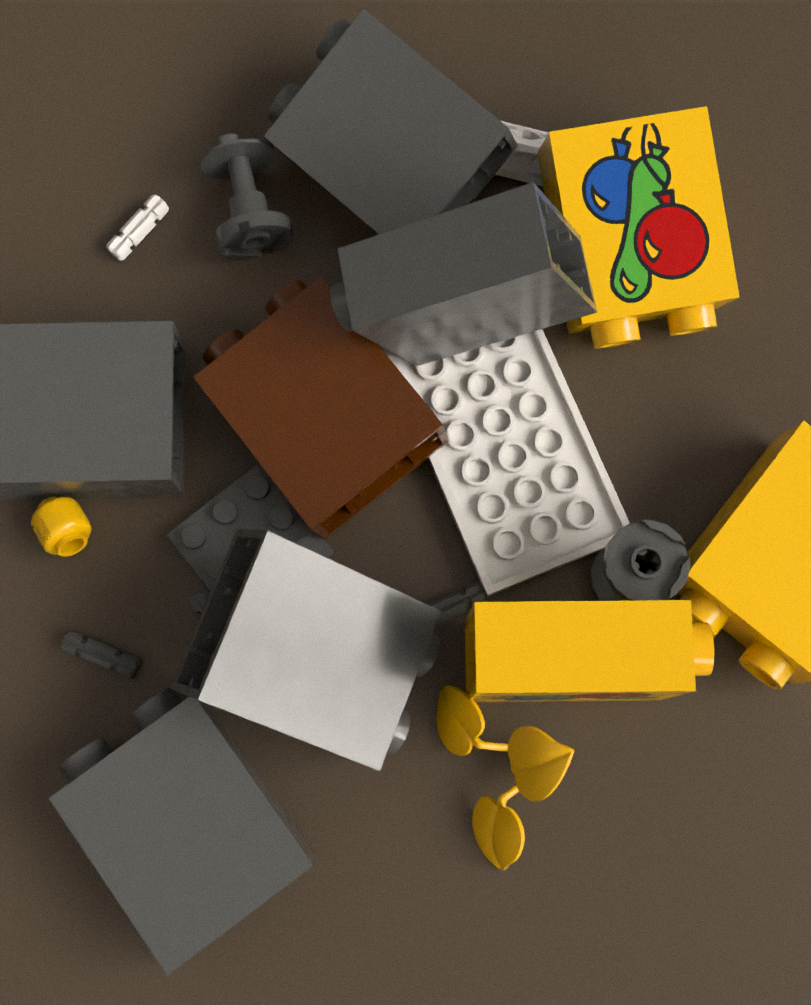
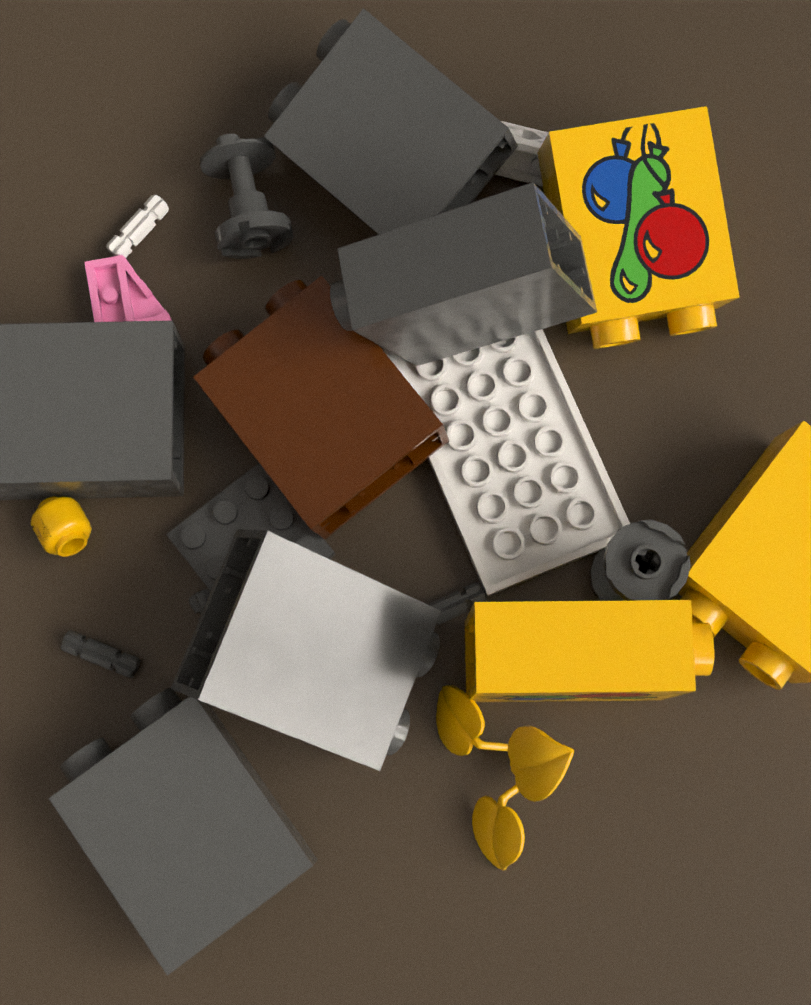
none -> bright pink wing [84,255,172,322]

